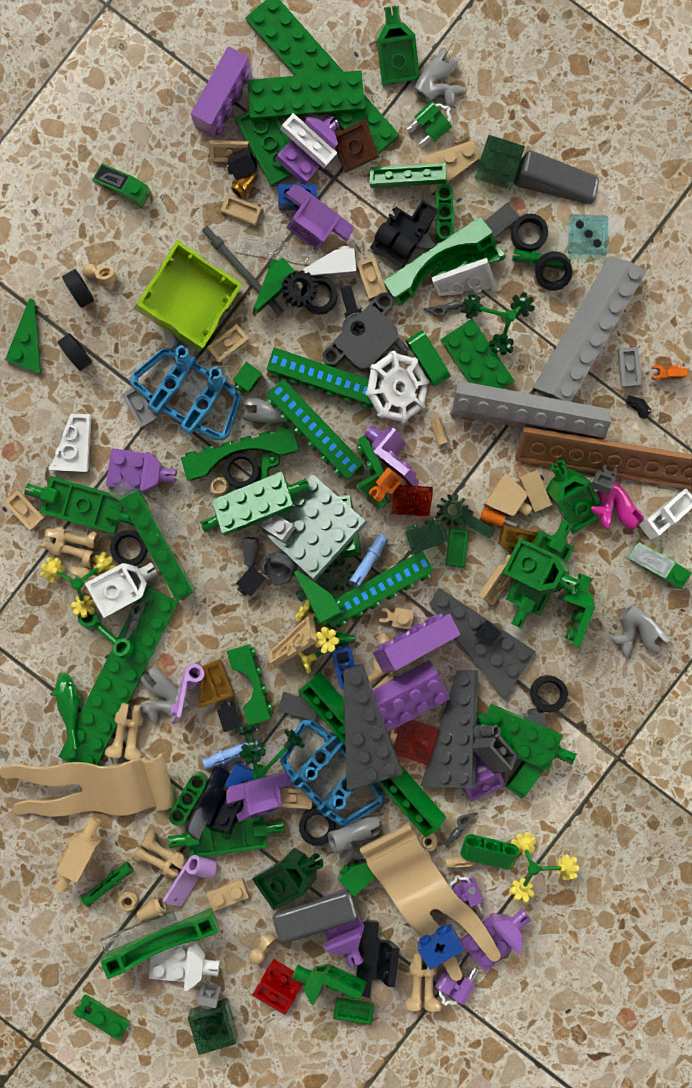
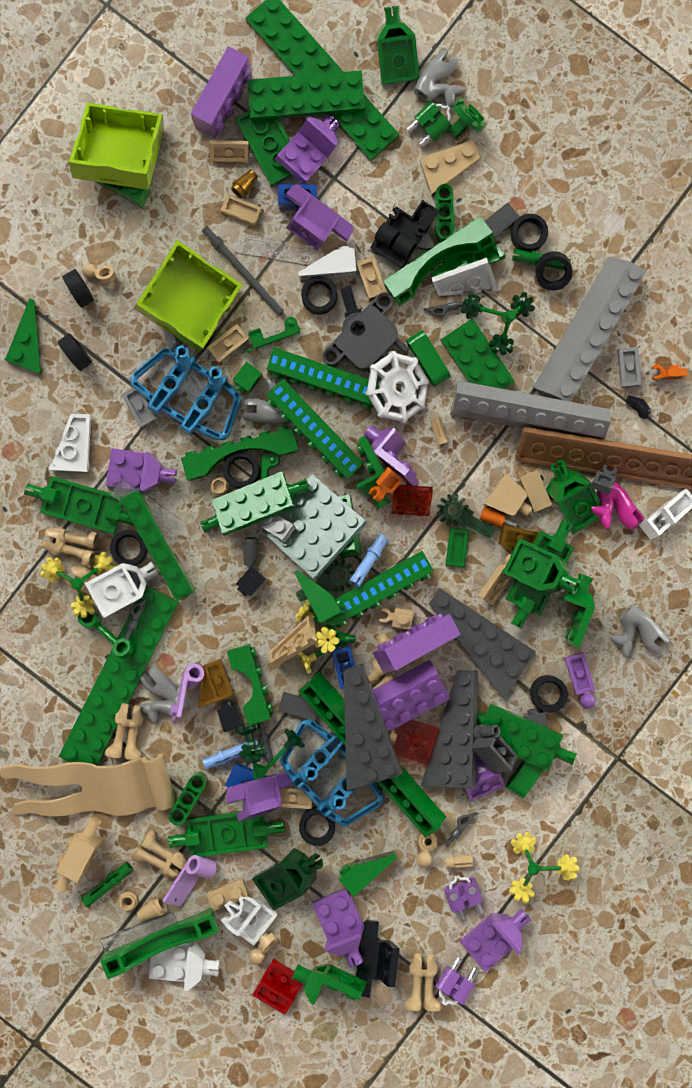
tan plate [4,490,45,531] -> none
green piece [50,673,83,749] -> none
green plate [73,995,130,1041] -> none
black plate [186,767,244,840] -> none
clear green brick [187,998,238,1055] -> none
light grey plate [197,983,221,1009] -> none
black brick [226,147,257,180] -> none
green slope [252,257,295,316] -> none
dark grey hair [261,551,297,586] -> none
dark grey piece [272,890,360,944] -> none
white plate [280,113,337,168] -> none
black tyre [281,270,318,308] -> none
light grey piece [328,816,381,864] -> none
green plate [333,997,374,1025] -> none
reddish brown tile [335,120,380,173] -> none
tan flag [359,823,501,981] -> none
plate [369,163,447,188] -> none
clear green brick [403,517,449,554] -> none
blue brick [417,924,464,970] -> none
green beam [460,834,519,870] -> none
black plate [474,620,502,647] -> none
clear green brick [475,134,525,190] -> none
dark grey piece [514,150,599,204] -> none
clear light blue tile [568,214,608,255] -> none
slope [627,542,692,589] -> none
none -> lime tile [69,102,164,190]
none -> white plate [221,897,277,946]
none -> green piece [244,317,301,353]
none -> dark grey hand [258,722,275,766]
none -> green tile [449,98,487,138]
none -> medium lavender plate [564,652,596,709]

